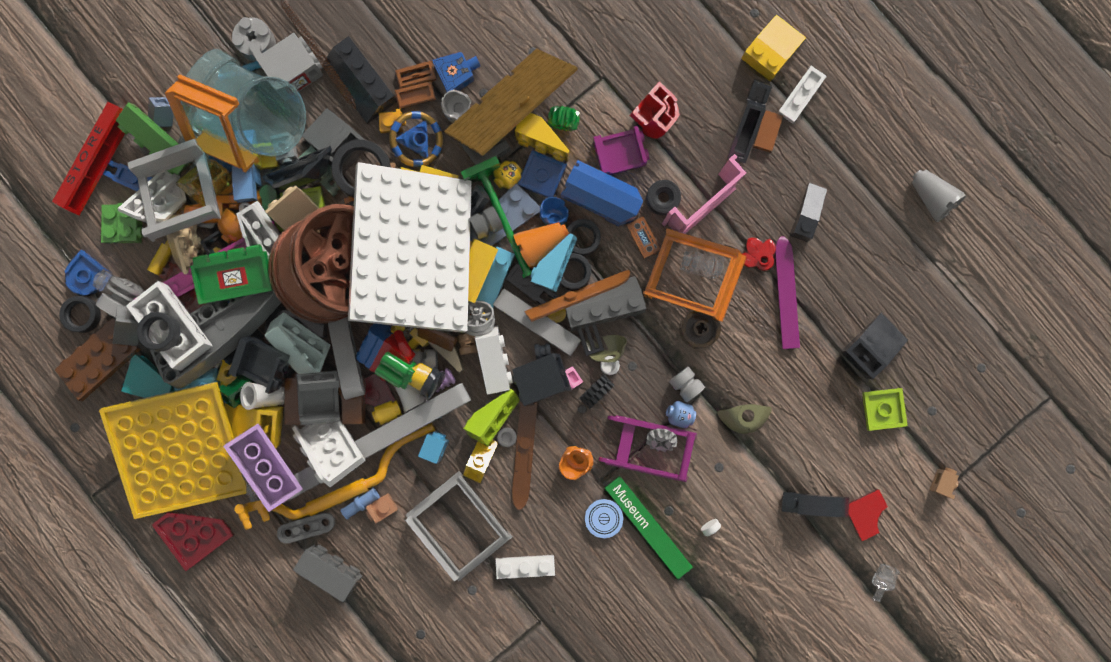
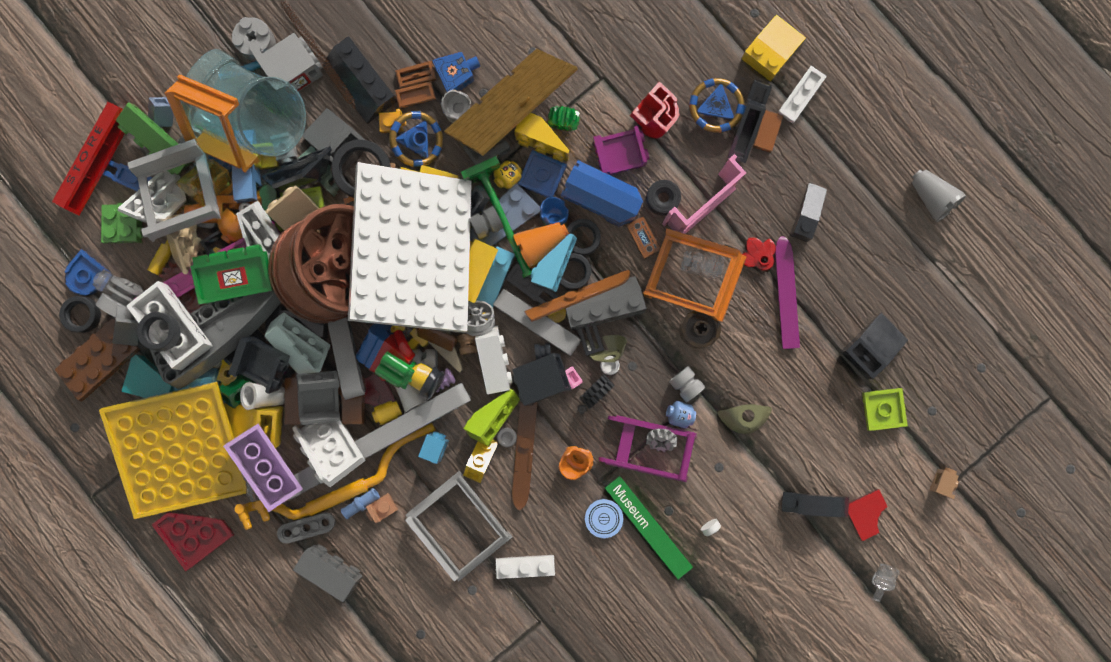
none -> piece [689,78,745,133]

